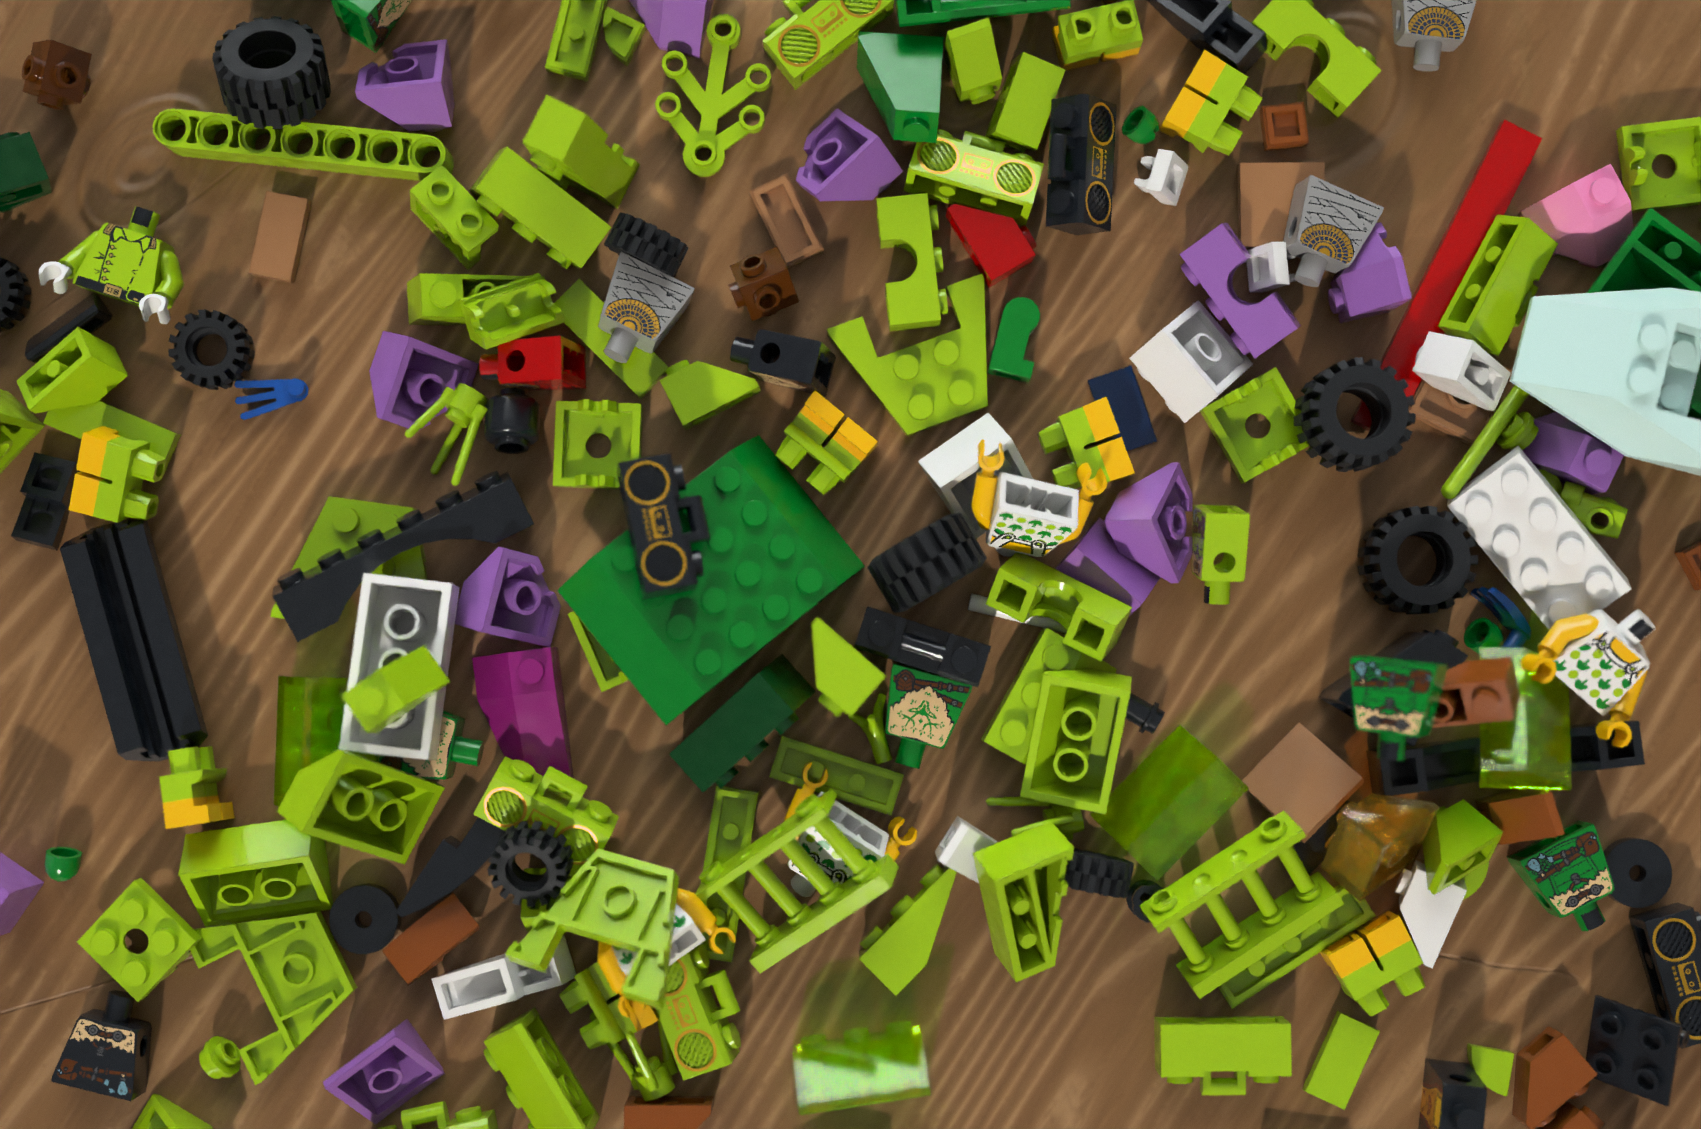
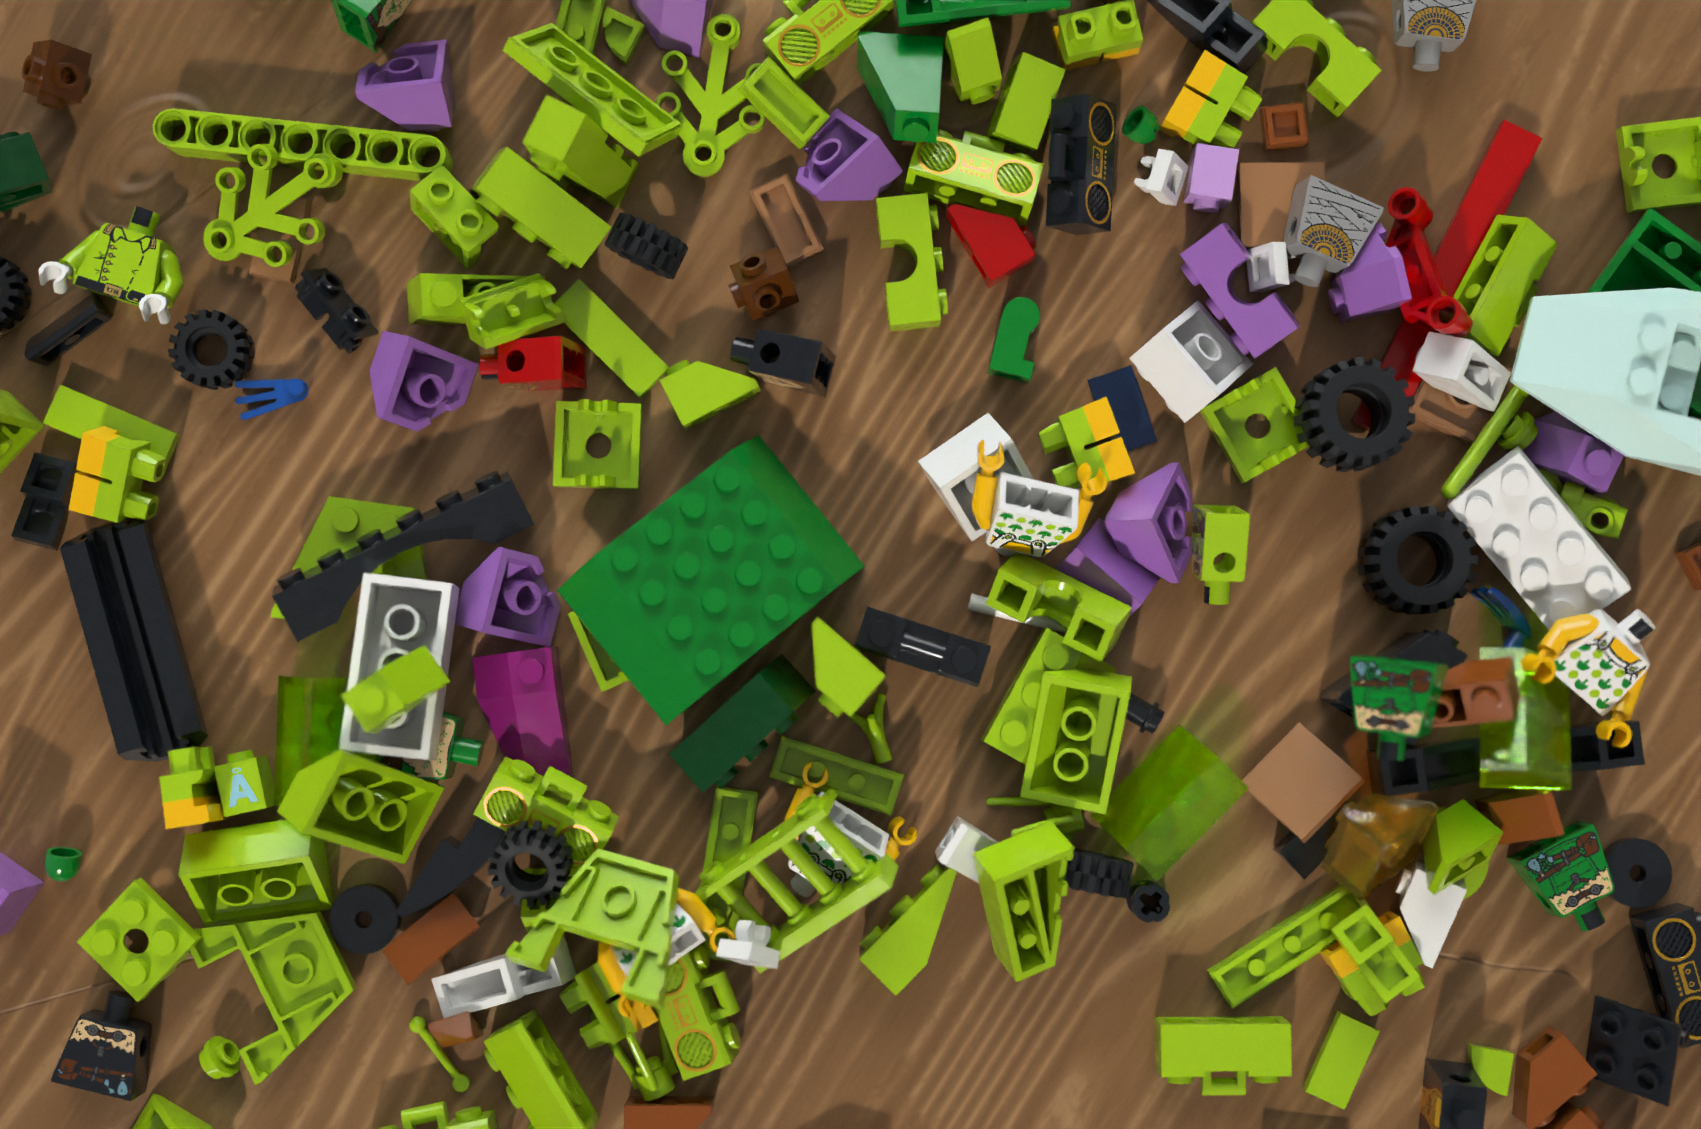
lime slope [17,327,128,414] -> none
black tyre [213,16,331,129] -> none
medium lavender slope [323,1019,445,1125] -> none
lime plant [405,383,488,486] -> none
black head [484,388,540,454] -> none
light grey torso [598,252,695,363] -> none
black piece [616,454,711,600] -> none
lime hips [775,390,878,496] -> none
clear neon green slope [792,1021,931,1115] -> none
lime wing [827,273,988,437] -> none
black tyre [867,513,987,613] -> none
torso [885,663,972,769] -> none
lime fence [1139,810,1344,999] -> none
green hinge [1464,617,1503,655] -> none
bright pink slope [1518,164,1633,268] -> none
none -> lime plant [203,144,343,267]
none -> lime brick [214,749,279,817]
none -> black hinge [295,268,379,354]
none -> lime hinge [409,1016,471,1092]
none -> dark orange slope [428,1011,484,1048]
none -> lime tile [502,23,683,157]
none -> white tile [716,920,781,969]
none -> lime tile [738,56,830,149]
none -> lavender brick [1183,143,1239,213]
none -> lime slope [1331,904,1421,1004]
none -> red plate [1385,187,1473,338]

